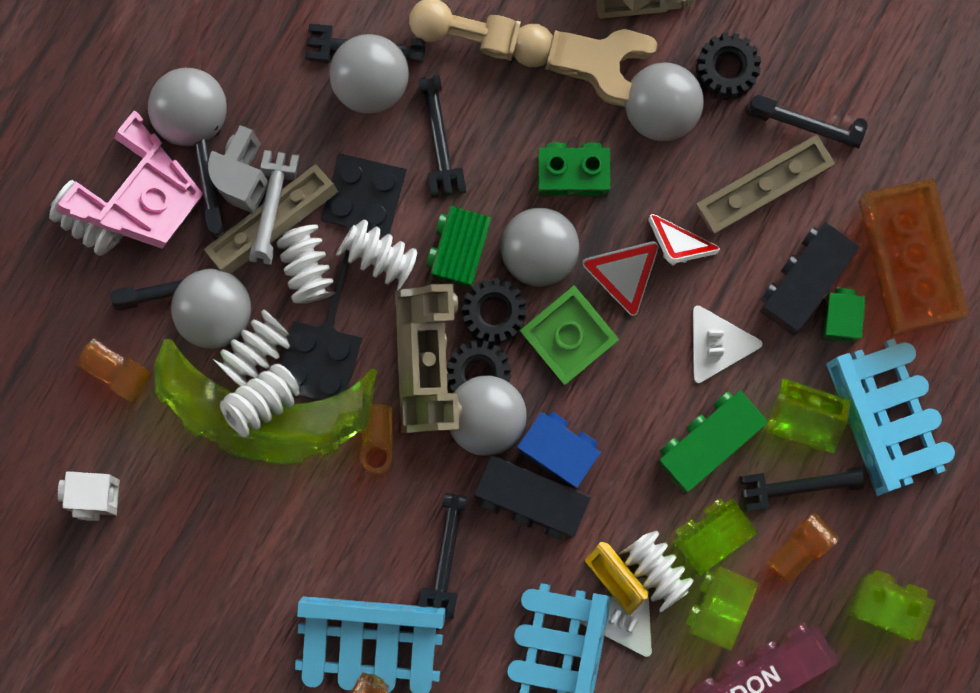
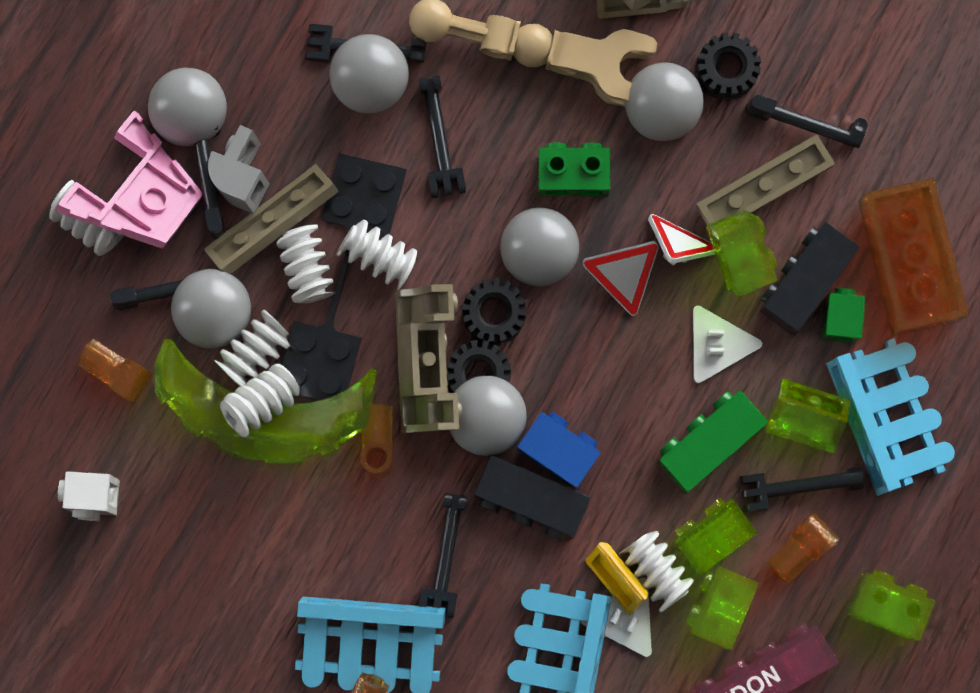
light grey hinge [249,150,299,265] -> none
green brick [426,206,491,289] -> none
bright green plate [520,285,620,385] -> none
none -> clear neon green brick [706,209,777,297]

